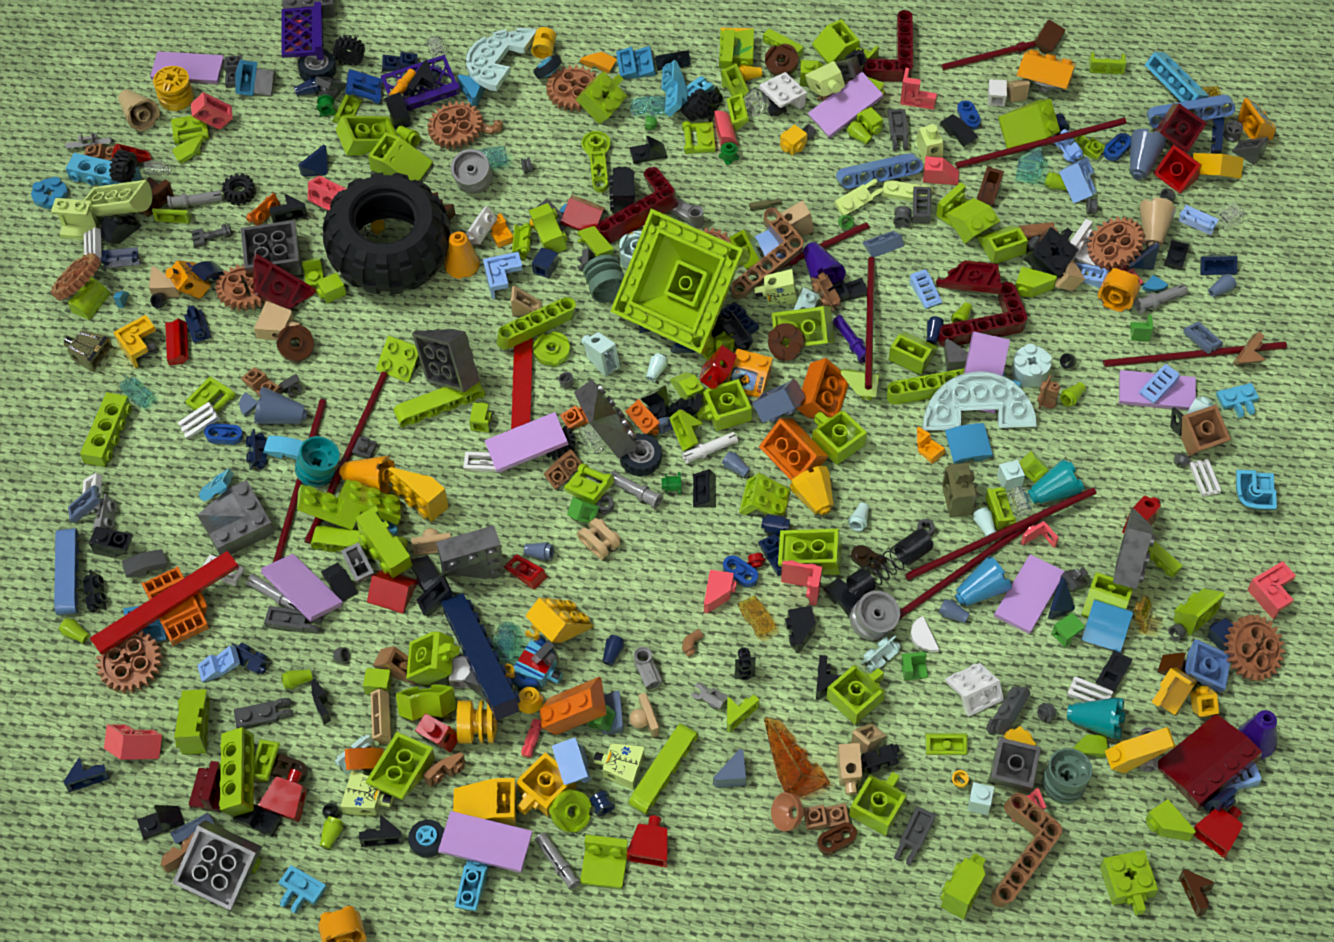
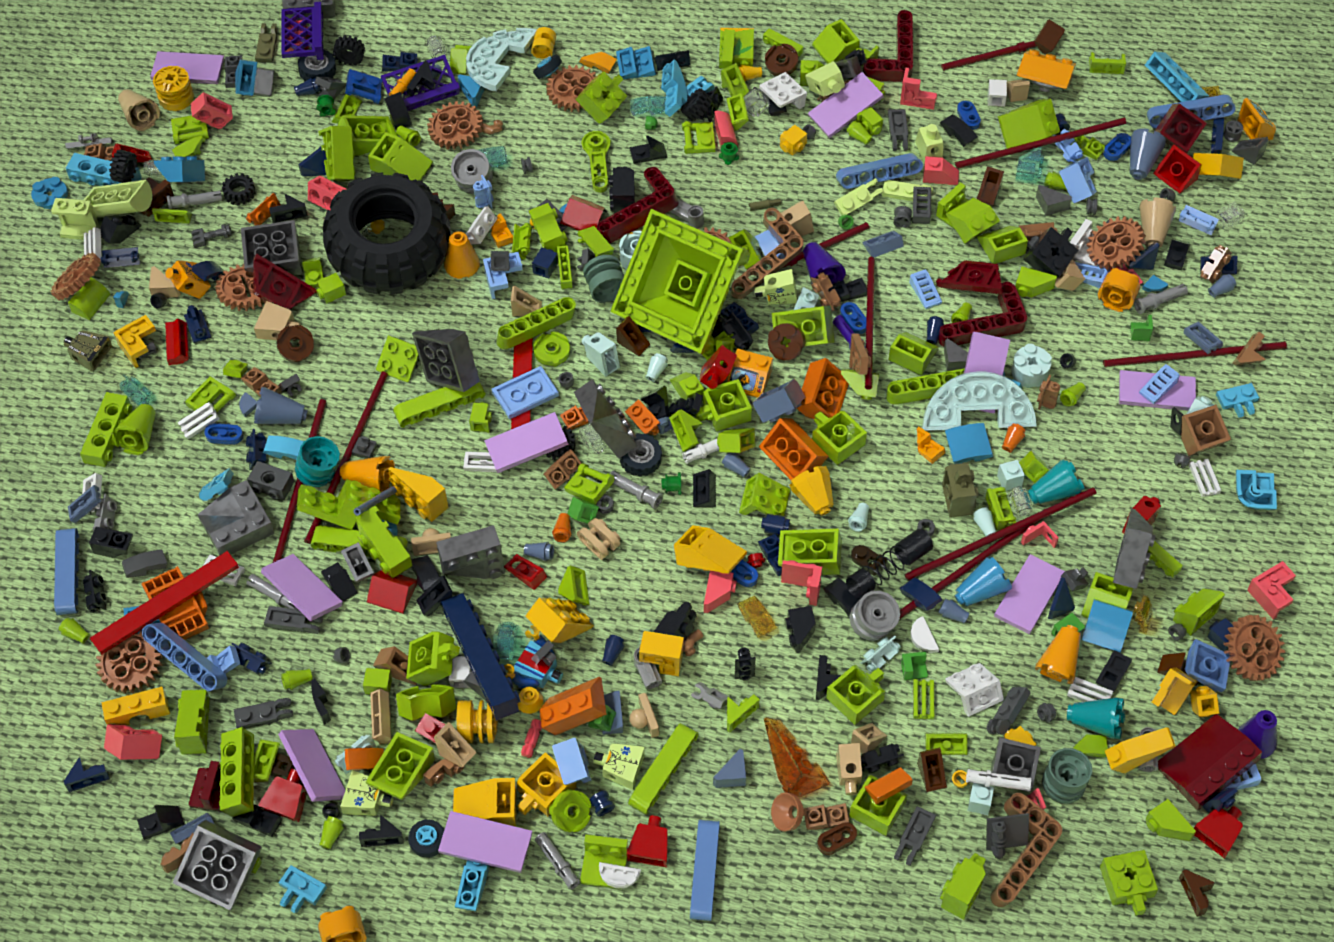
none -> yellow arch [101,687,170,725]
none -> lime cone [112,404,156,455]
none -> medium blue beam [142,623,227,691]
none -> dark azure slope [154,156,205,182]
none -> lime plate [223,360,248,378]
none -> dark grey brick [247,461,295,500]
none -> olive hinge [255,23,277,62]
none -> lavender tile [278,729,345,802]
none -> lime wedge [318,126,356,181]
none -> sand blue piece [354,486,397,516]
none -> tan slope [434,722,477,767]
none -> lime slope [450,45,472,75]
none -> light blue hinge [473,175,494,209]
none -> dark grey tile [490,251,510,271]
none -> light blue tile [491,366,559,419]
none -> orange cone [552,513,571,543]
none -> lime piece [557,246,572,289]
none -> lime slope [558,565,589,605]
none -> white tile [599,862,641,888]
none -> reddish brown slope [616,316,650,356]
none -> yellow panel [639,631,684,676]
none -> black hinge [654,602,697,642]
none -> yellow slope [674,525,747,574]
none -> medium blue beam [690,820,720,921]
none -> lime slope [717,428,756,453]
none -> blue plate [840,302,866,334]
none -> medium nougat wing [849,334,871,375]
none -> orange slope [865,767,913,805]
none -> dark blue slope [900,578,942,611]
none -> lime tile [913,679,934,719]
none -> reddish brown slope [917,747,947,792]
none -> white pin [966,769,1031,792]
none -> dark grey hinge [986,813,1029,859]
none -> orange cone [1002,423,1026,453]
none -> light orange cone [1035,625,1081,684]
none -> flat silver slope [1036,185,1072,216]
none -> medium nougat hinge [1200,245,1232,284]

